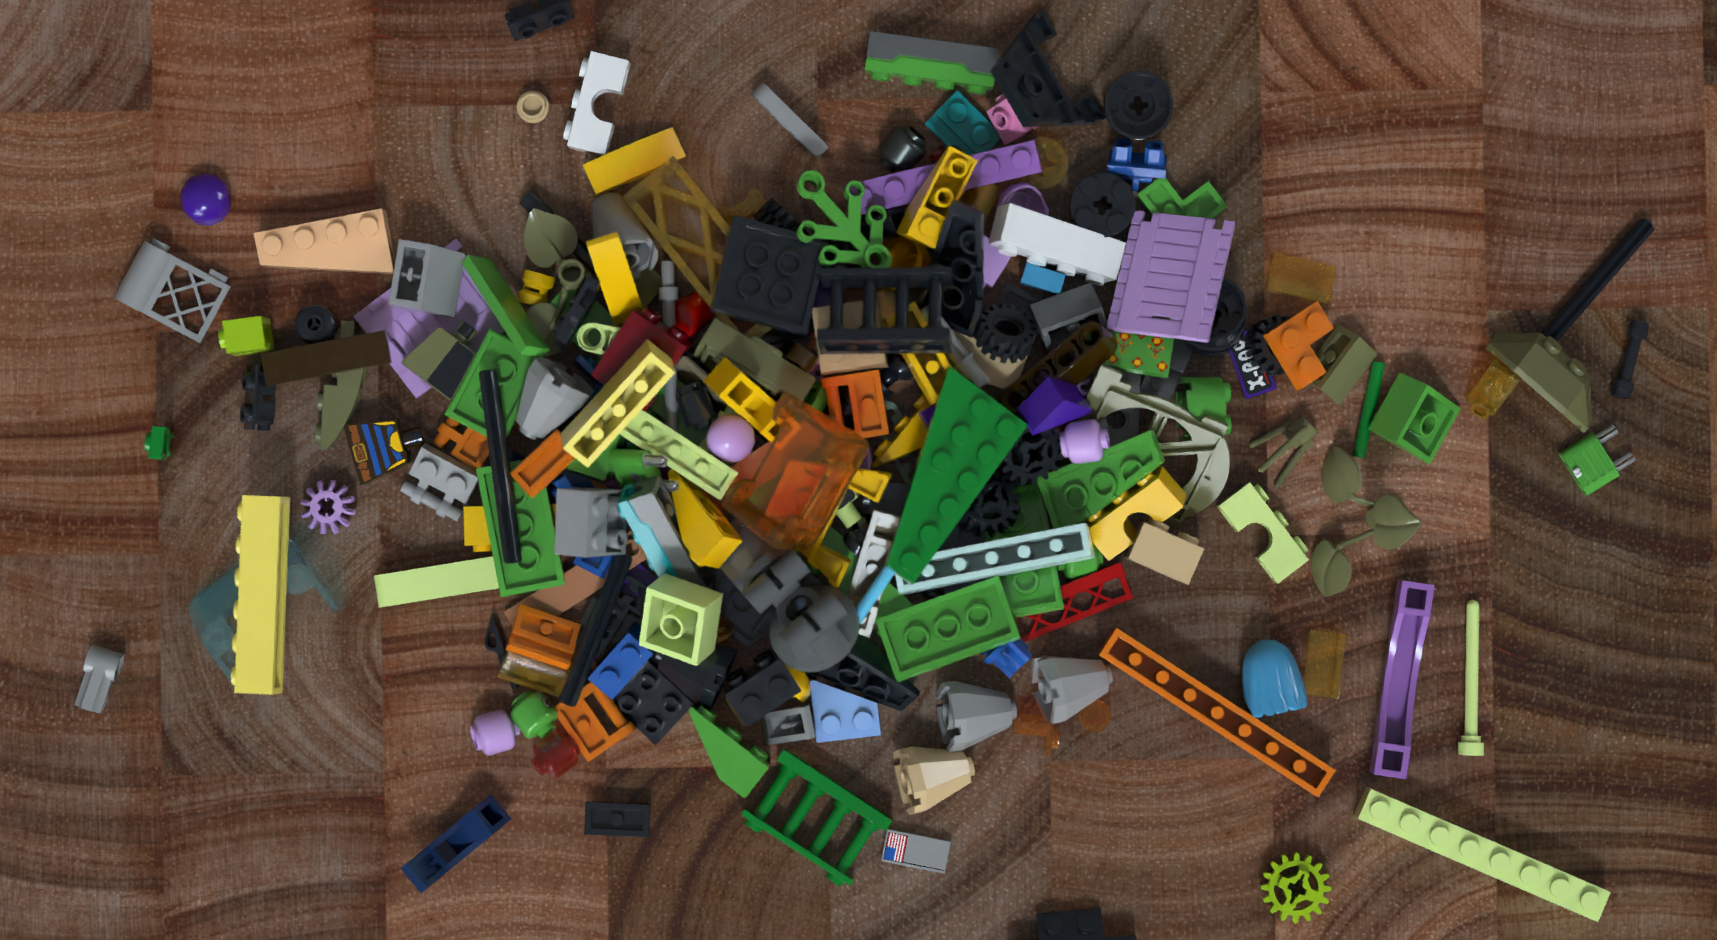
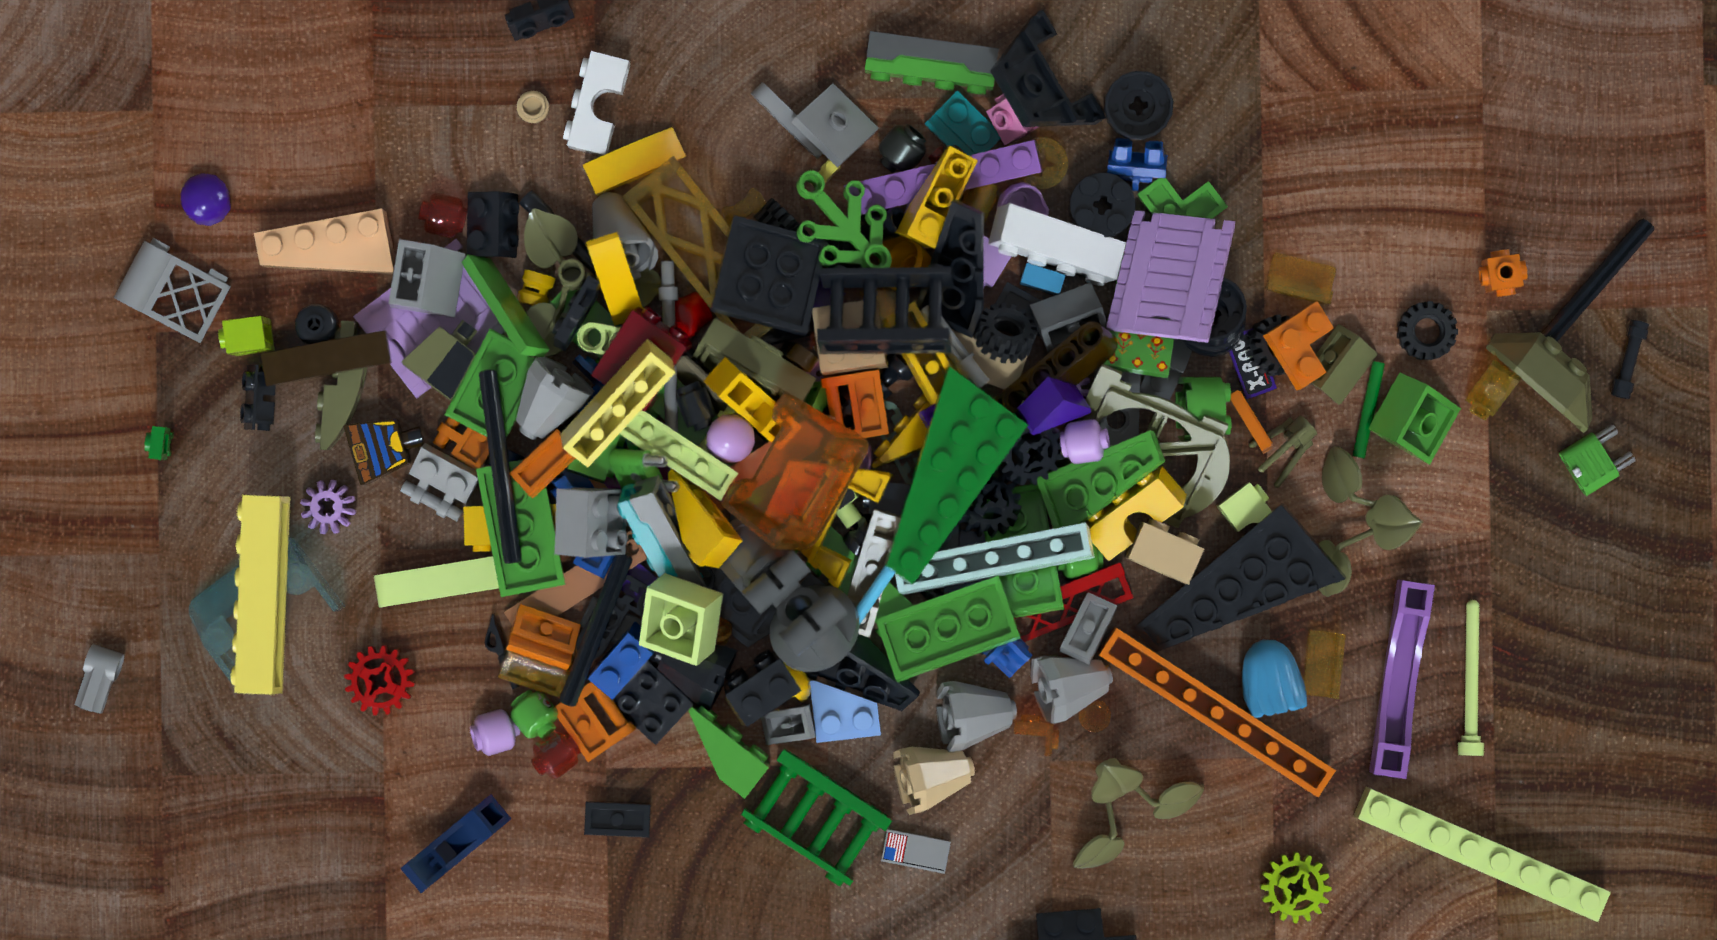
none -> red gear [344,645,416,716]
none -> clear red head [418,192,468,238]
none -> black bracket [466,191,519,258]
none -> light grey plate [791,83,879,168]
none -> light yellow tile [810,160,841,187]
none -> light grey plate [1060,592,1117,665]
none -> olive plant [1073,758,1205,869]
none -> black wing [1134,503,1347,653]
none -> orange tile [1230,390,1273,454]
none -> black tyre [1396,301,1458,361]
none -> orange brick [1478,249,1528,297]

